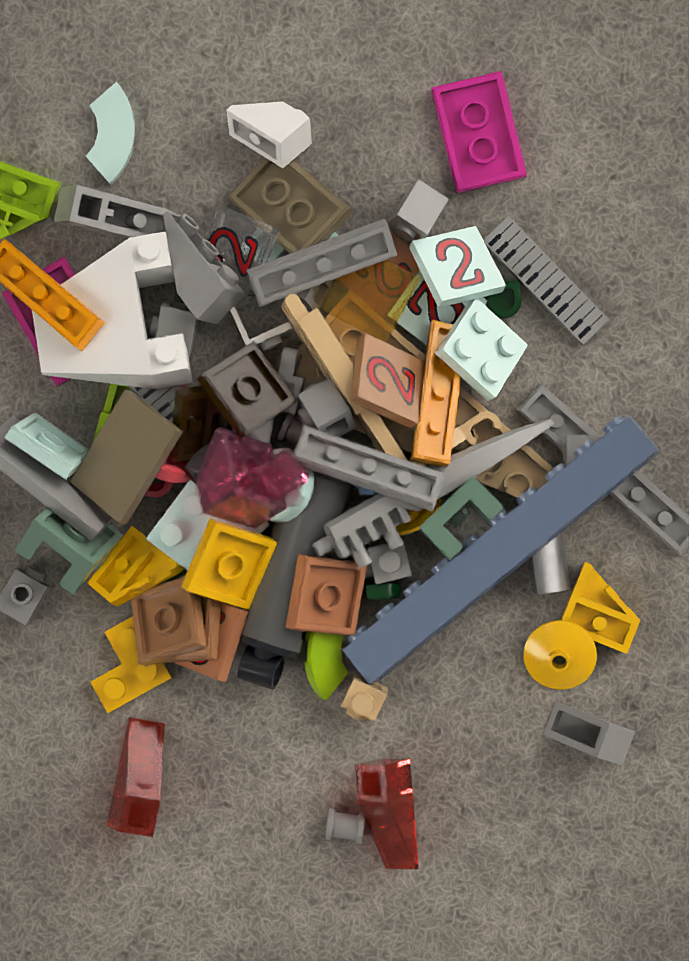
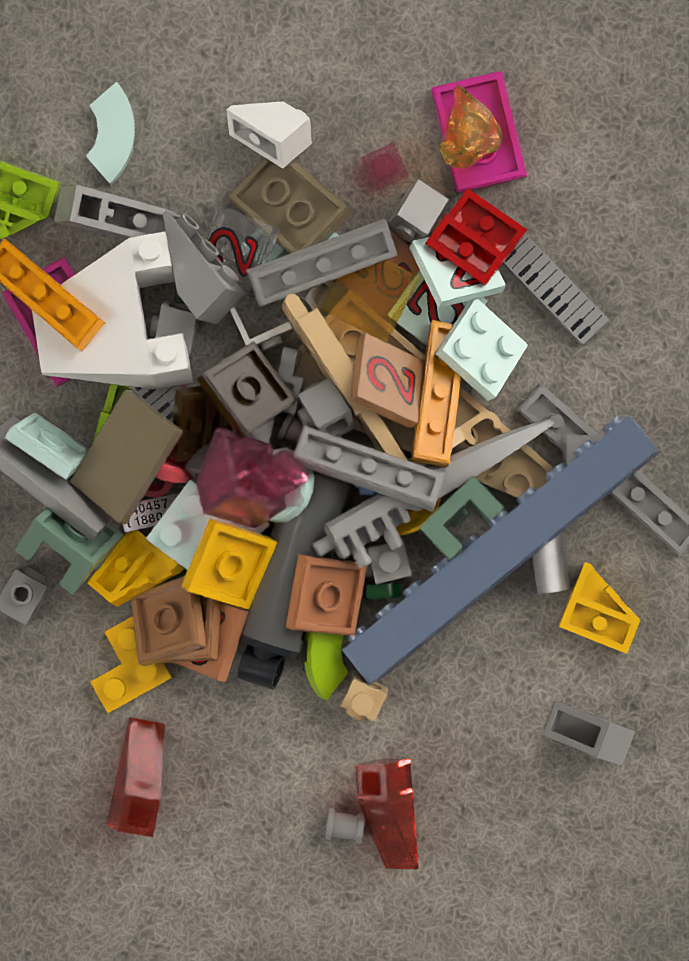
dark green tile [484,280,522,319] -> none
yellow dish [524,620,597,690] -> none
none -> white sticker [123,493,180,532]
none -> clear pink plate [360,142,409,192]
none -> red slope [425,188,527,286]
none -> clear yellow hair [439,85,503,169]

